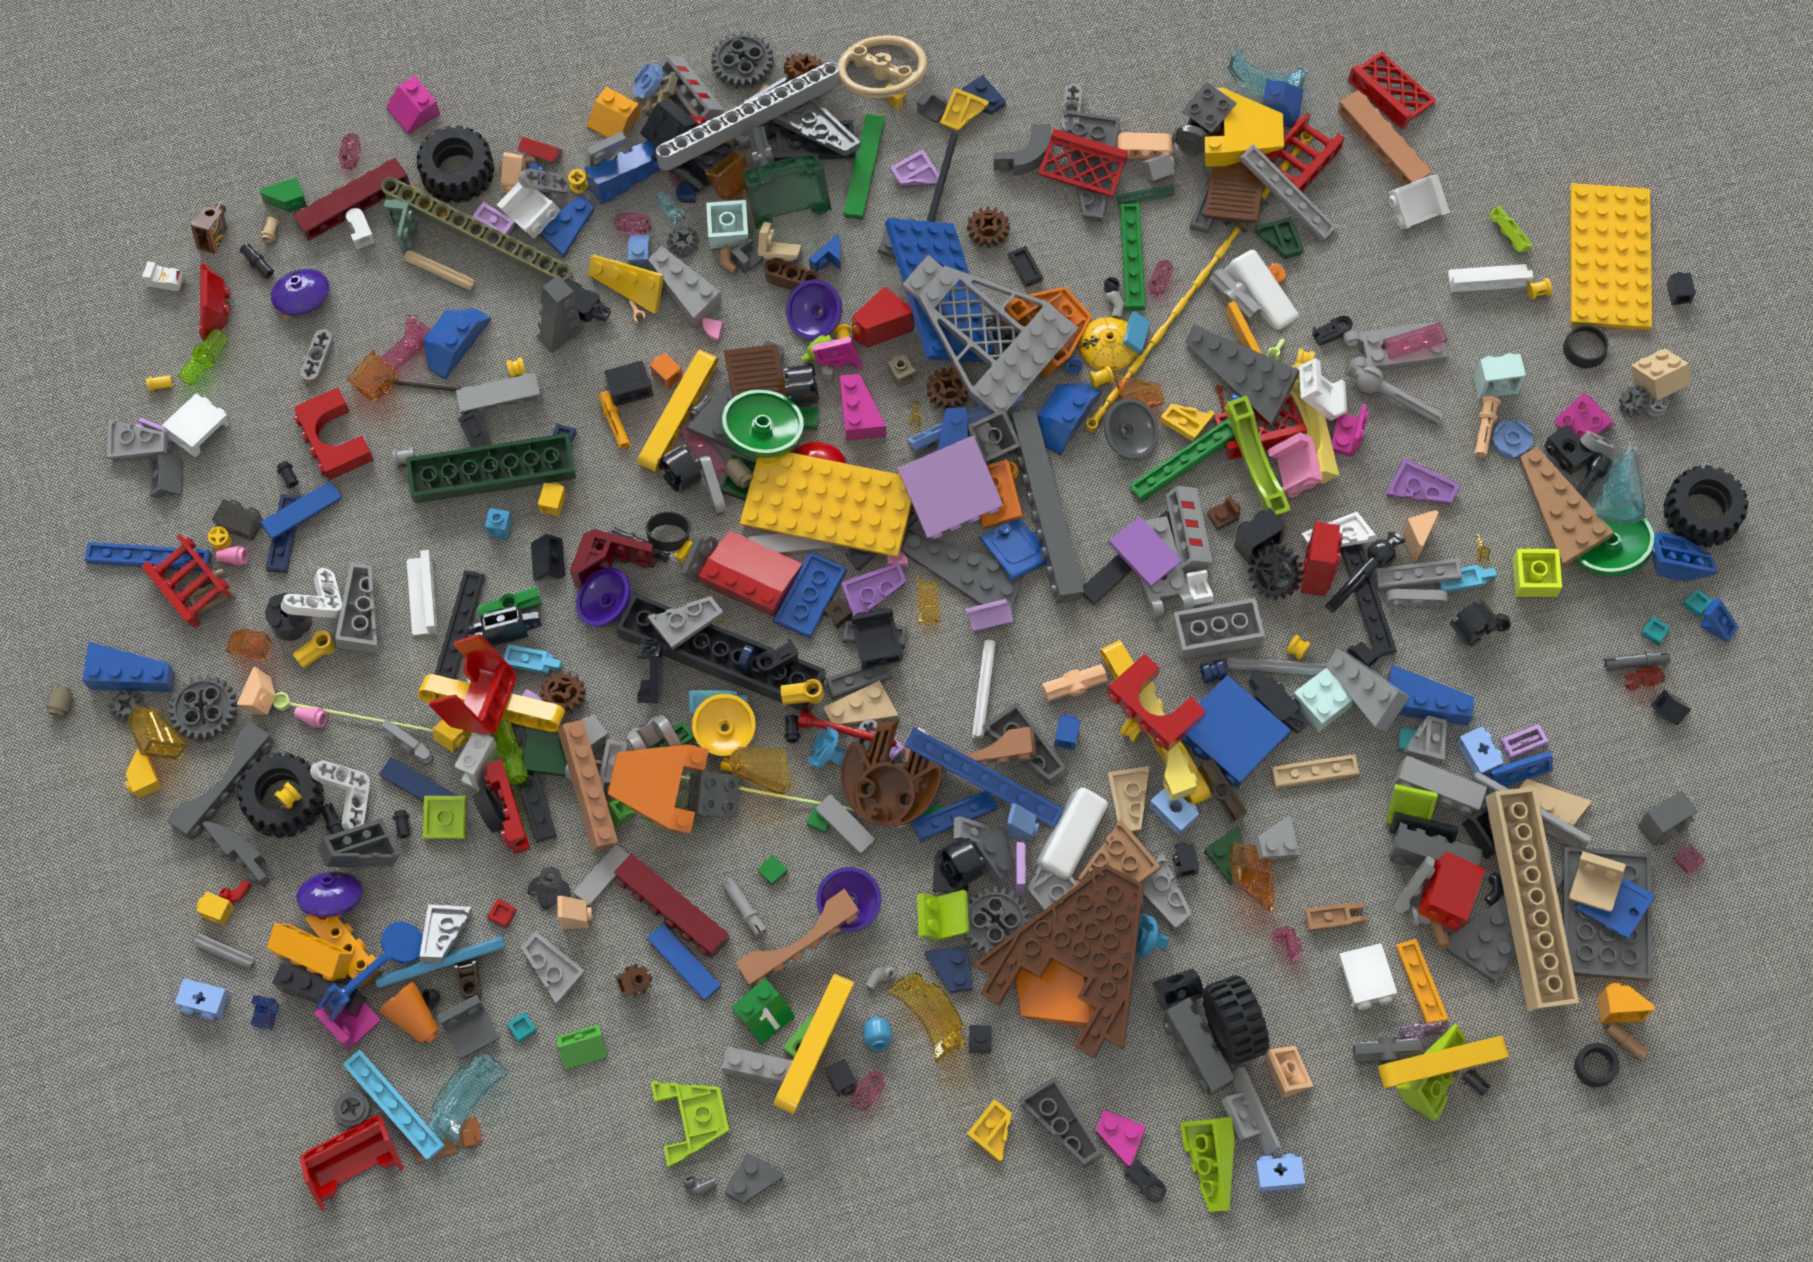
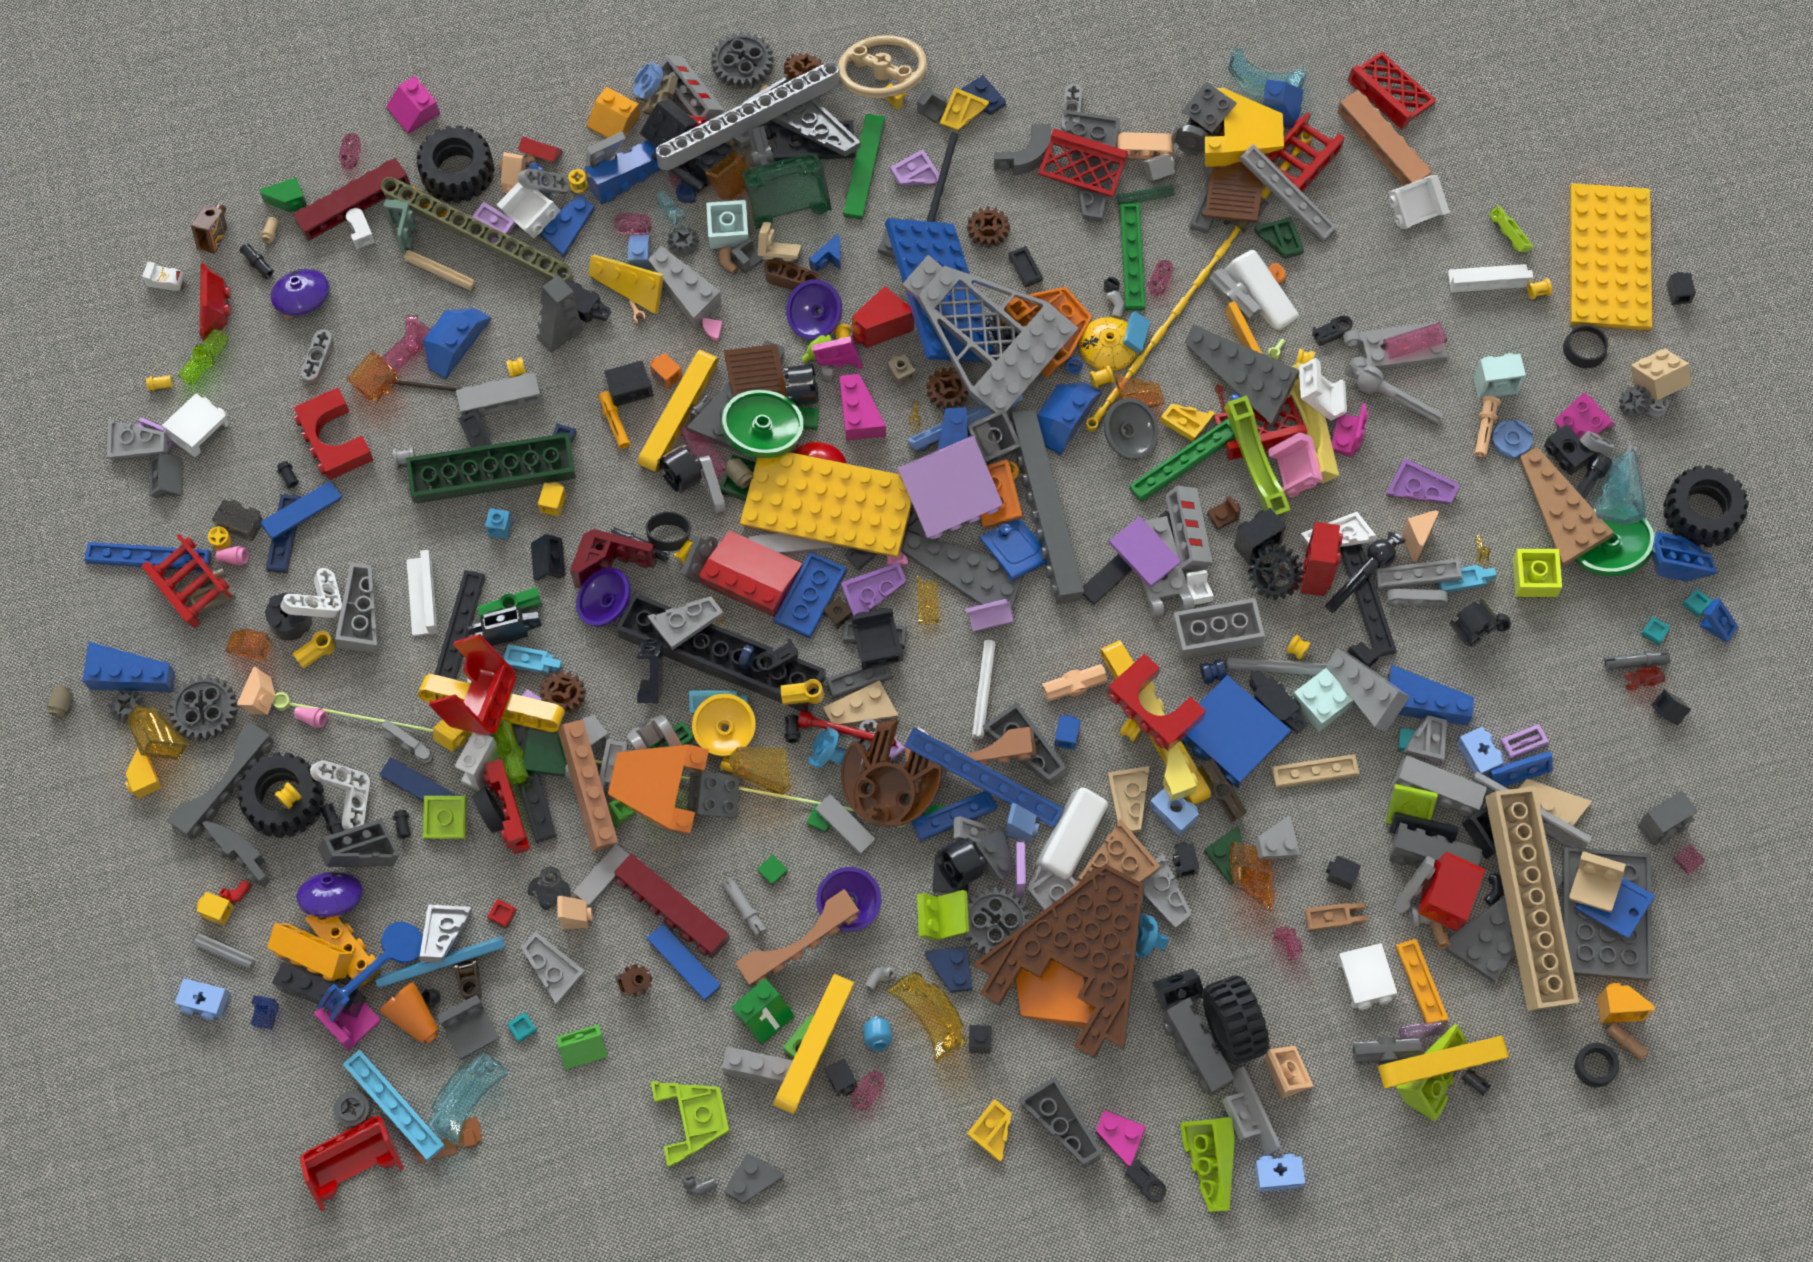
none -> black brick [1325,856,1361,891]

